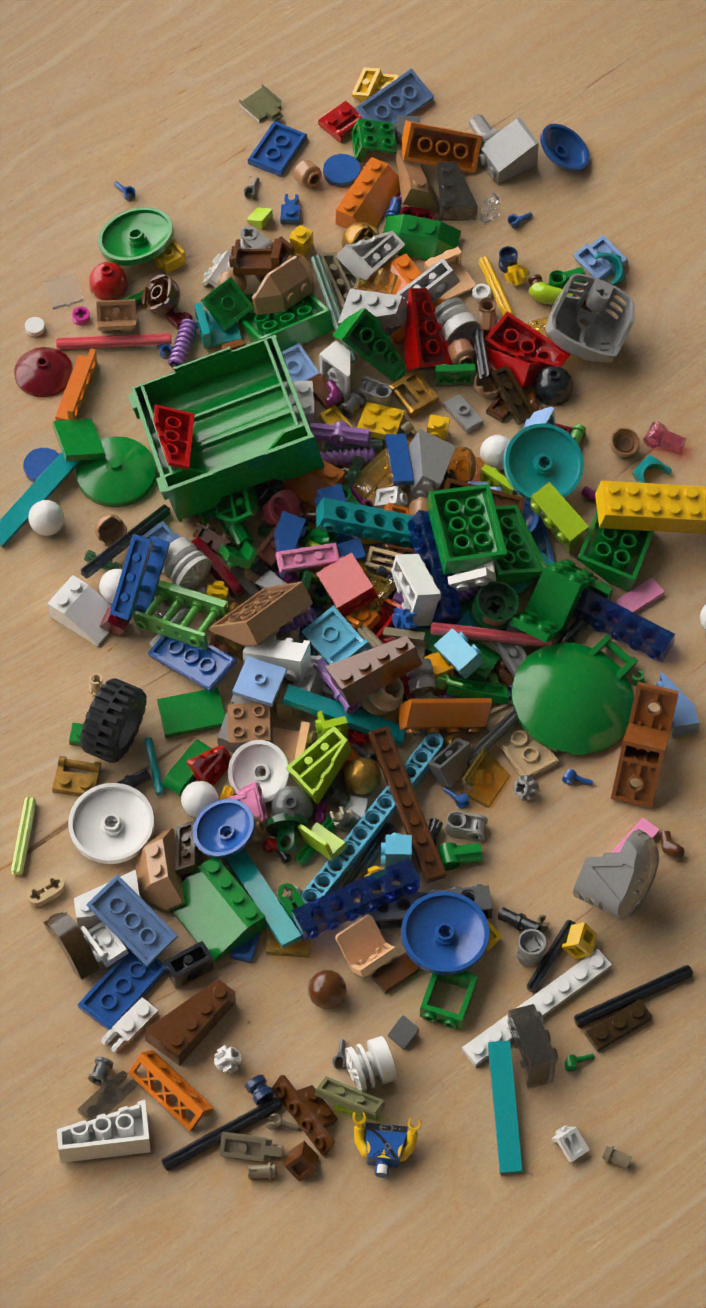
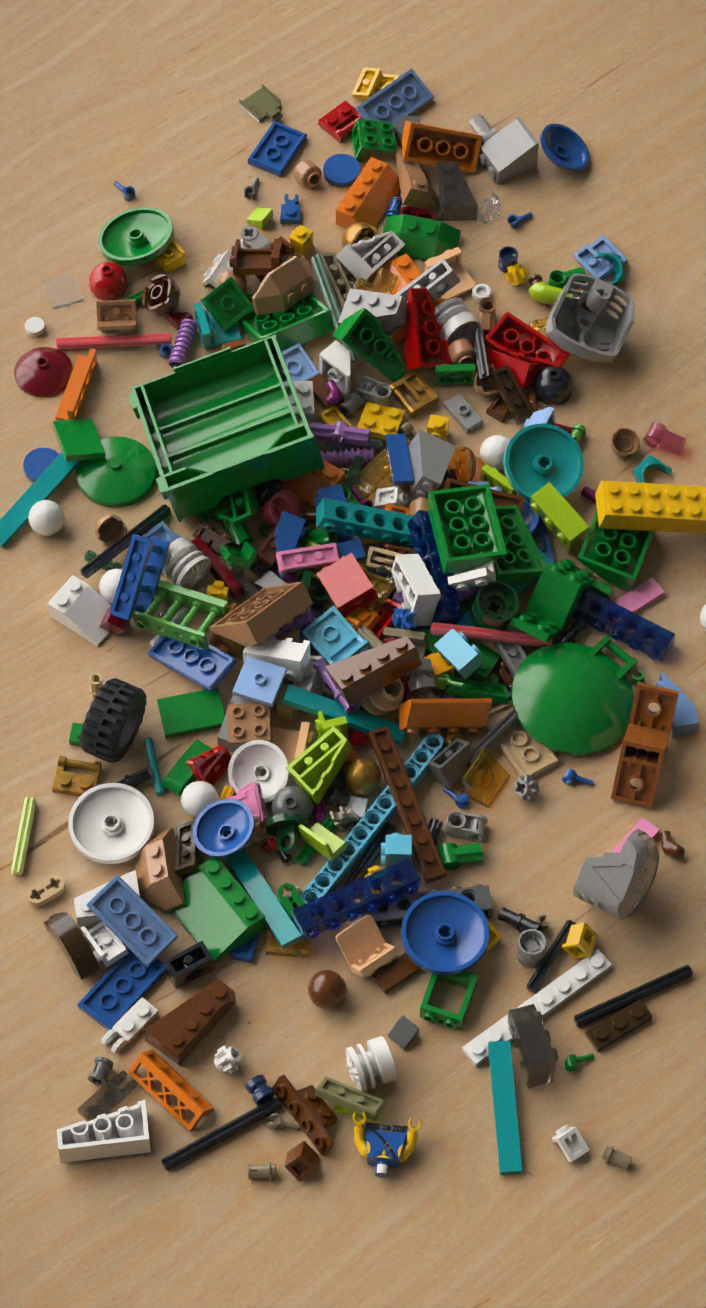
dark pink bush [72,306,90,325] -> none
red wedge [153,404,195,470] -> none
dark tan hinge [219,1132,284,1162] -> none
dark grey hand [333,1039,346,1068] -> none
dark grey hand [351,743,377,760] -> none
yellow axle [479,256,514,316] -> none

